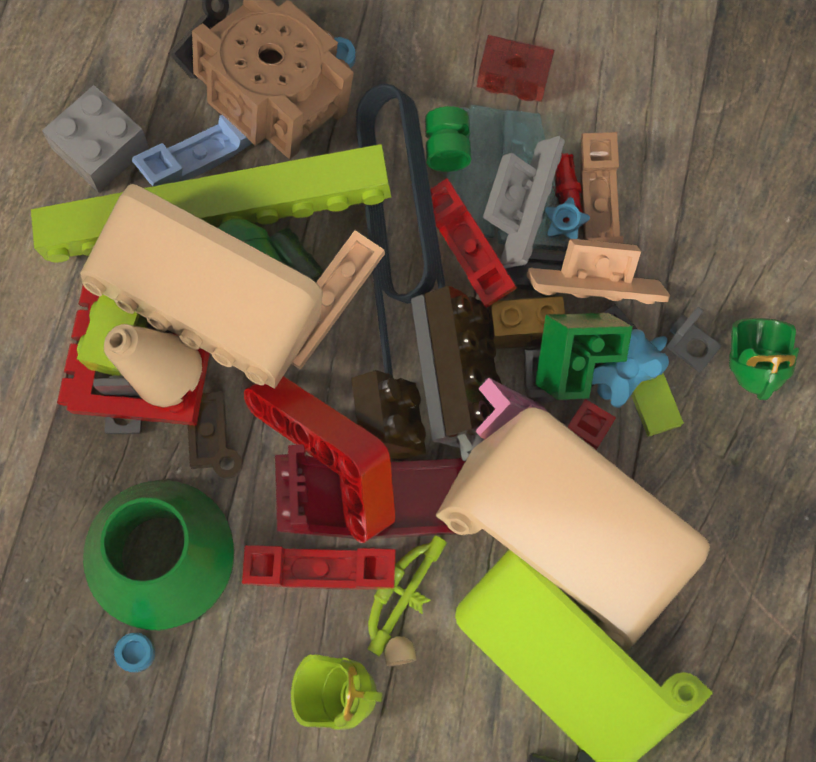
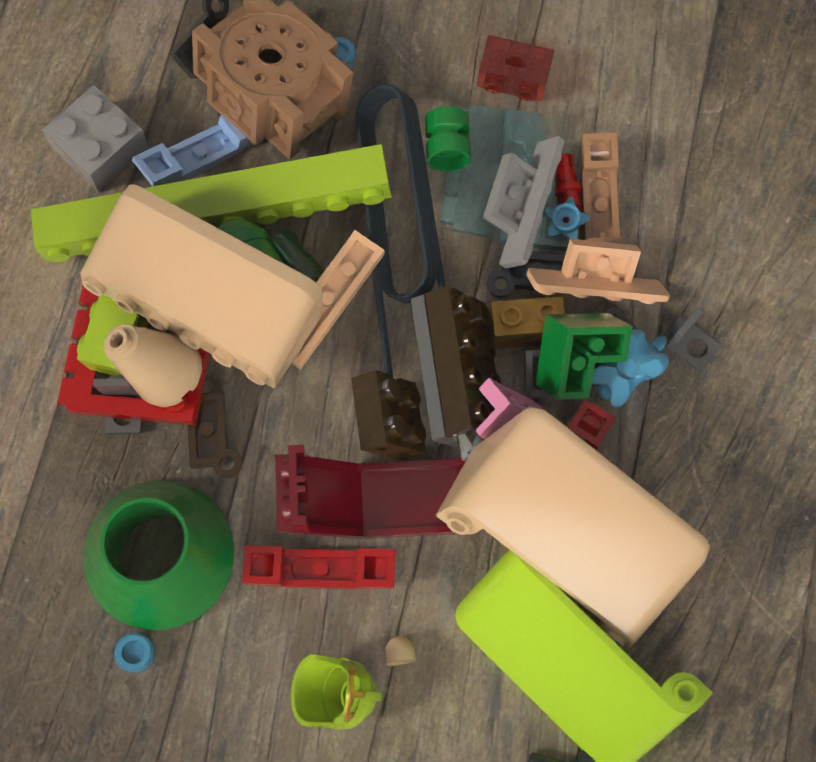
red beam [244,376,395,543] -> none
lime piece [367,535,447,657] -> none
red slope [430,178,517,308] -> none
lime tile [631,373,684,437] -> none
green helmet [729,318,800,400] -> none

